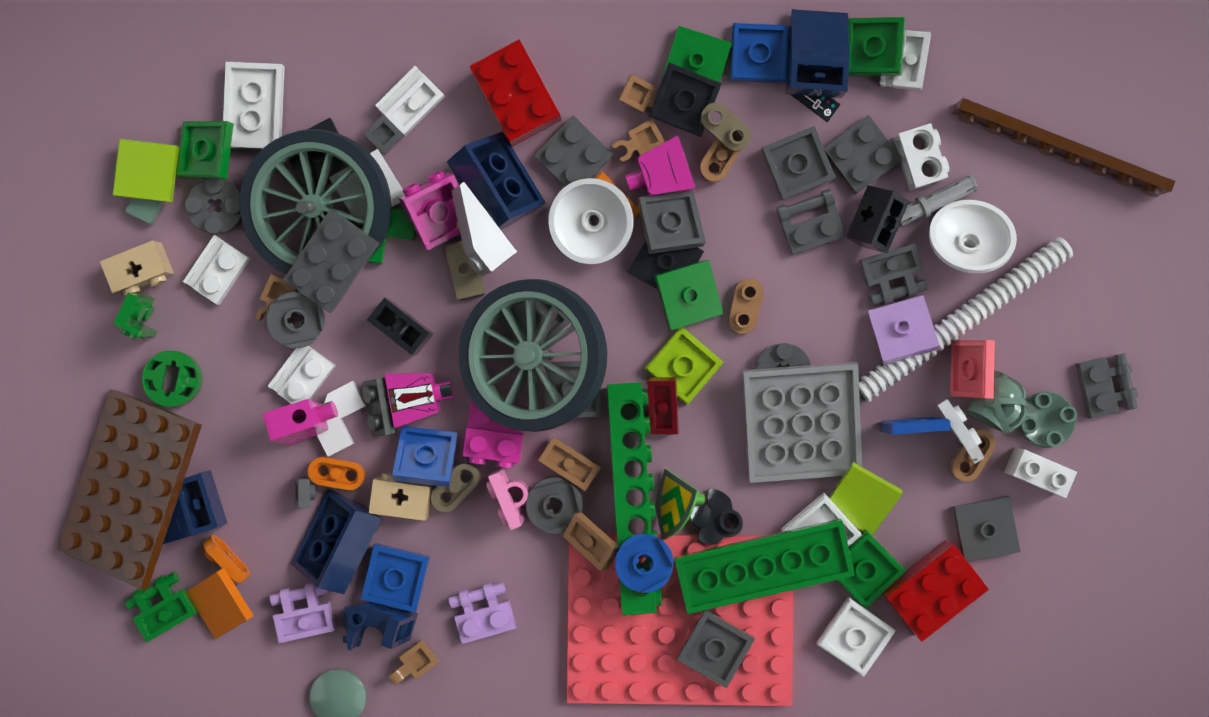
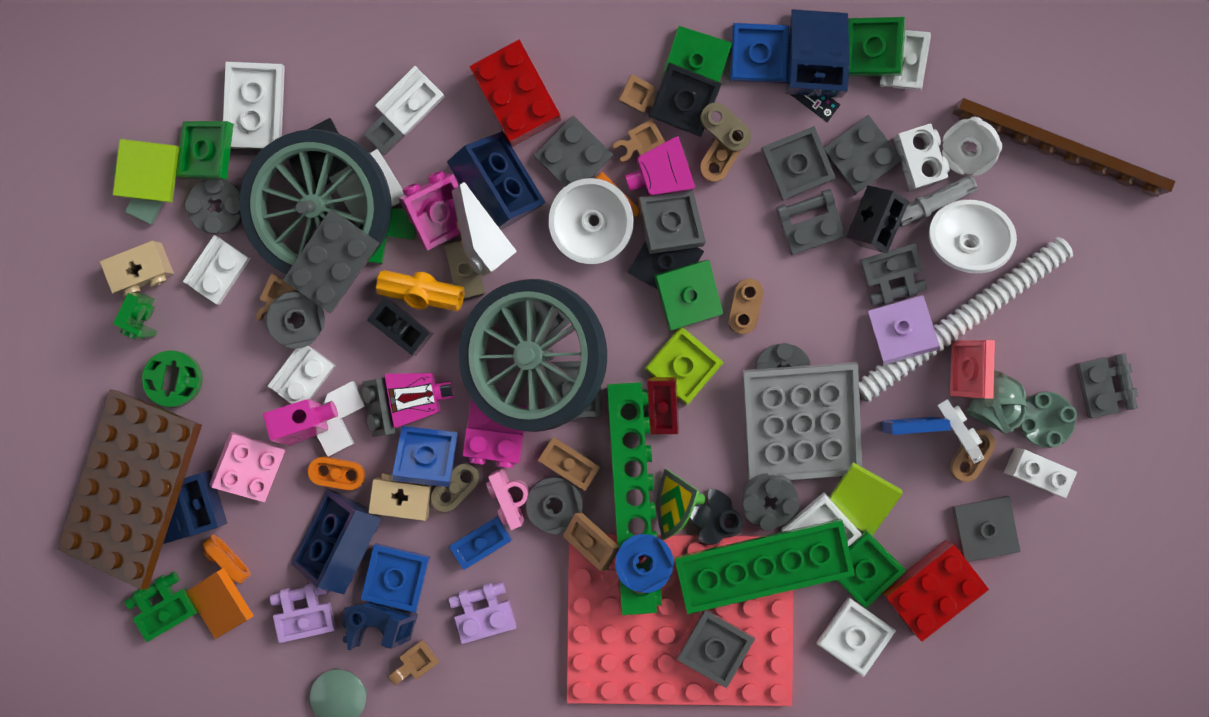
dark grey plate [294,477,315,508] -> none
none -> bright pink plate [209,432,285,502]
none -> light orange piece [375,270,465,311]
none -> blue plate [449,515,512,570]
none -> dark grey plate [741,473,799,531]
none -> white plate [942,117,1002,176]

